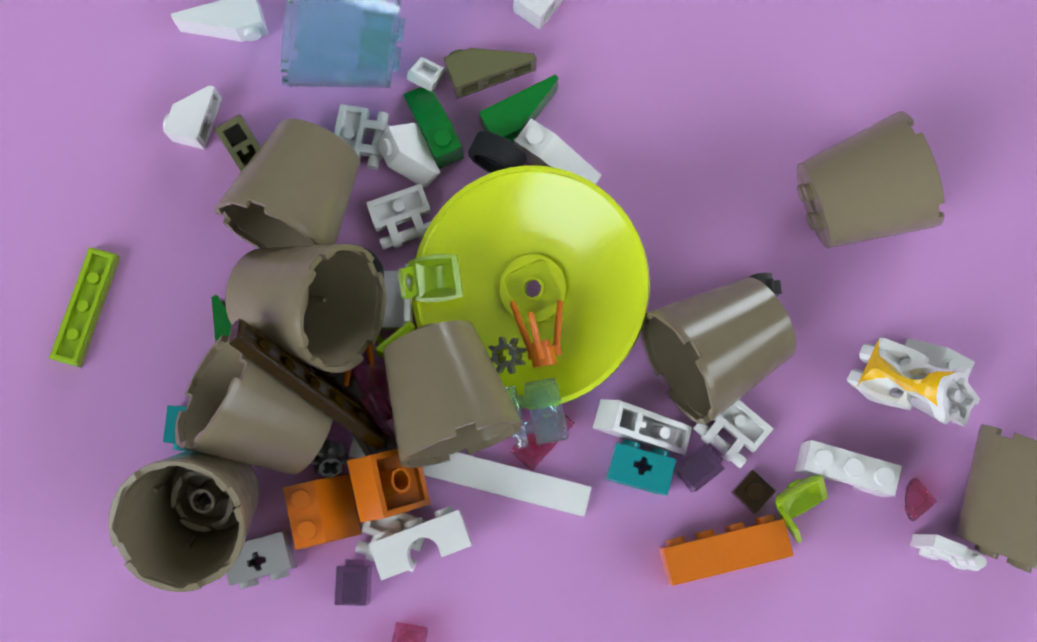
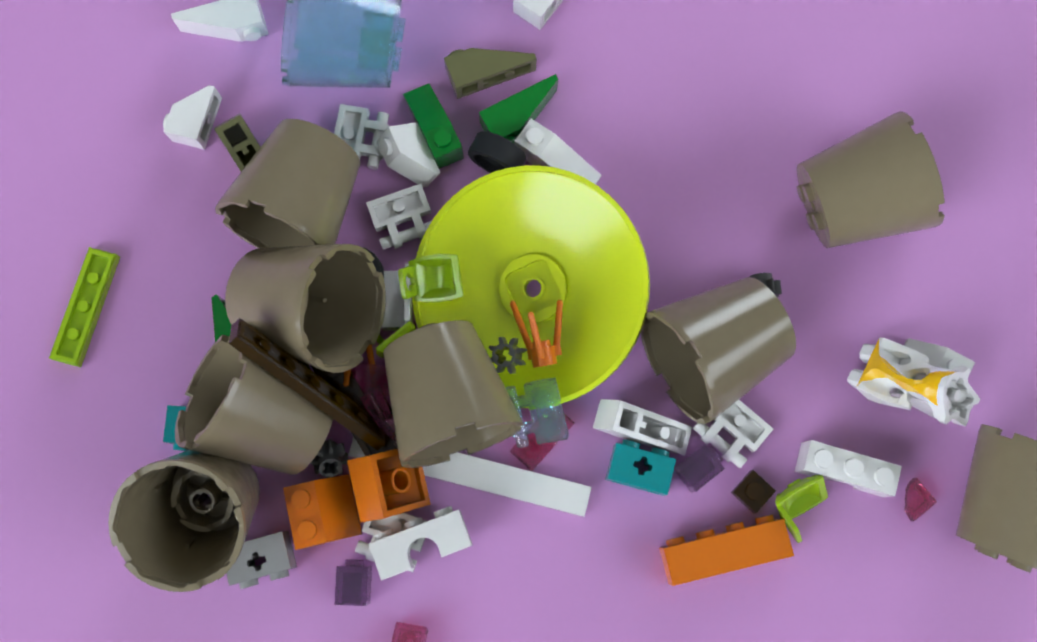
white tile [406,56,446,92] -> none
white plate [910,534,987,571] -> none

